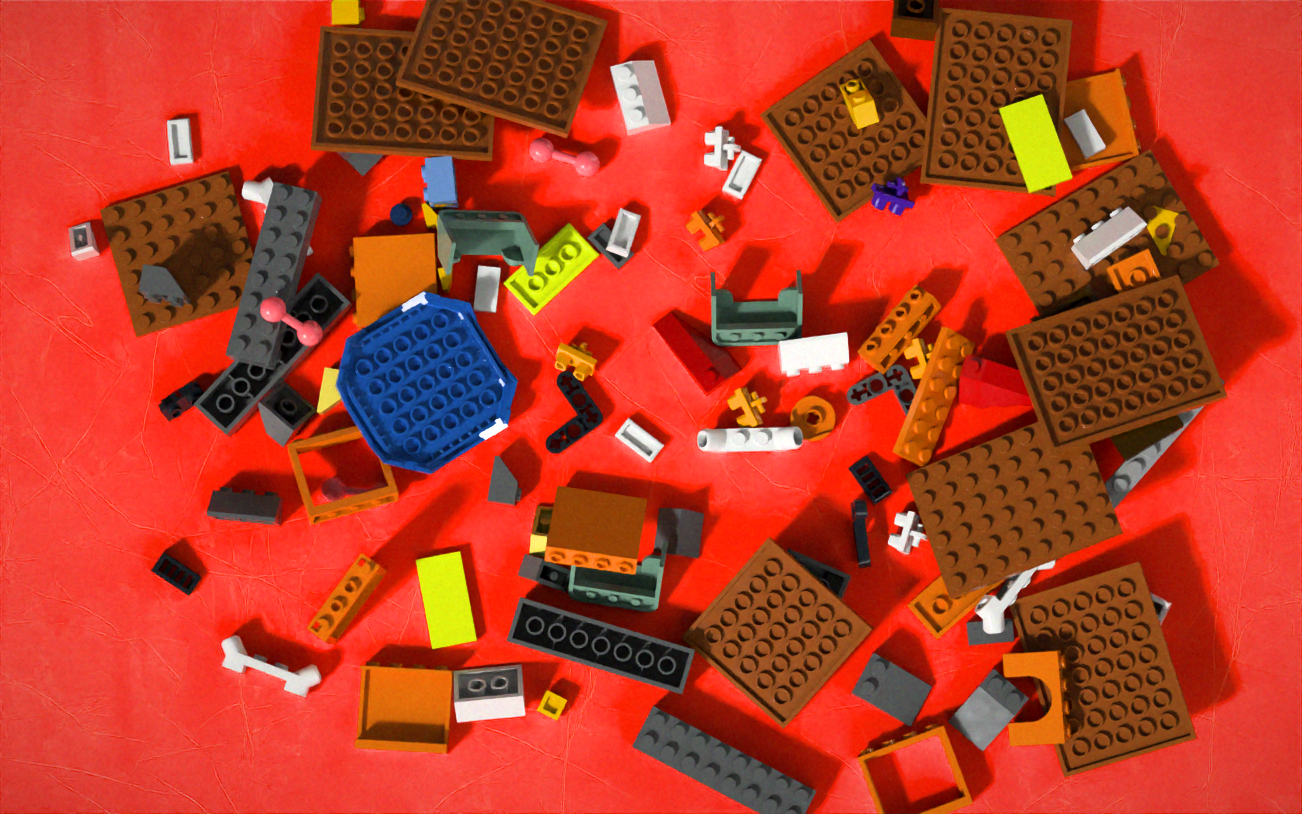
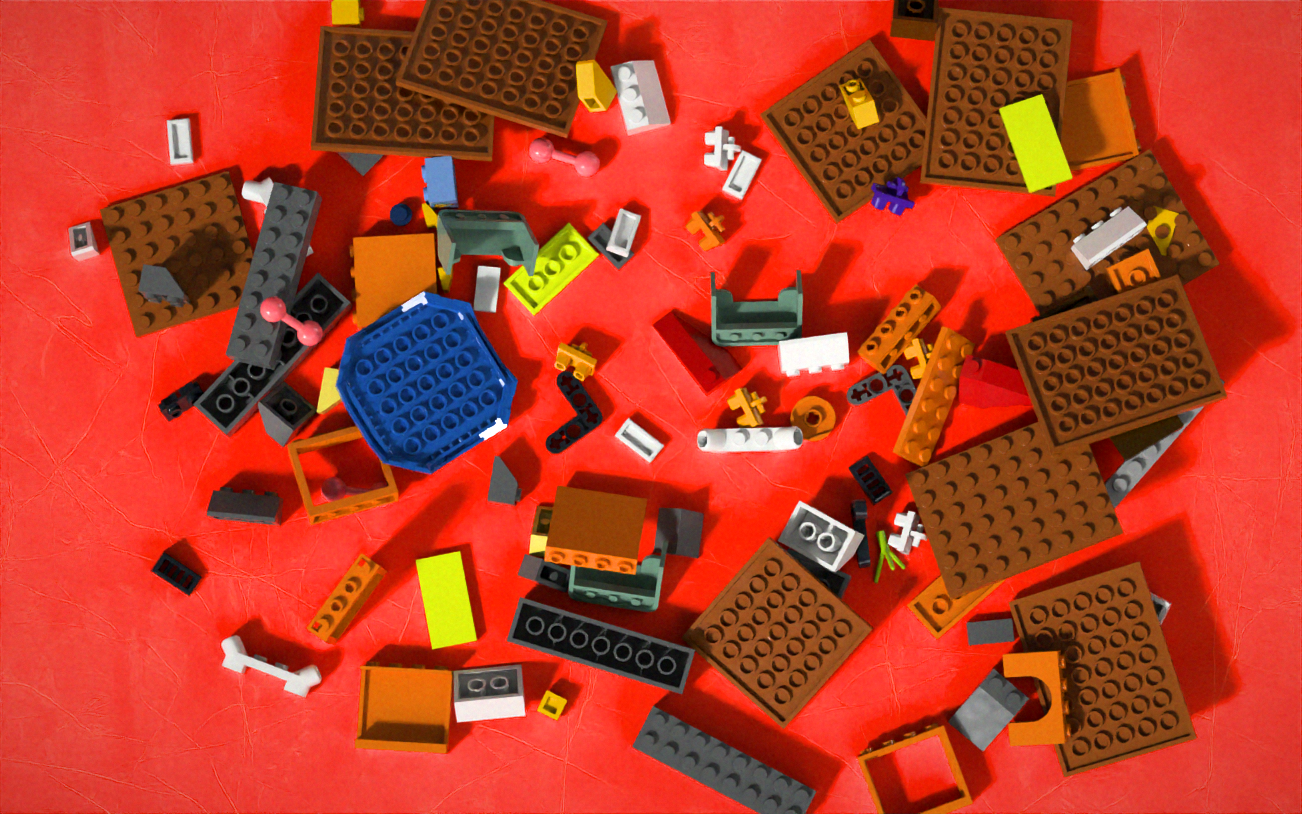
dark grey slope [850,653,932,727] -> none
white plate [974,560,1056,633] -> none
white tile [1064,109,1106,159] -> none
none -> yellow slope [576,60,617,112]
none -> white slope [778,501,864,573]
none -> lime plant [874,530,906,583]

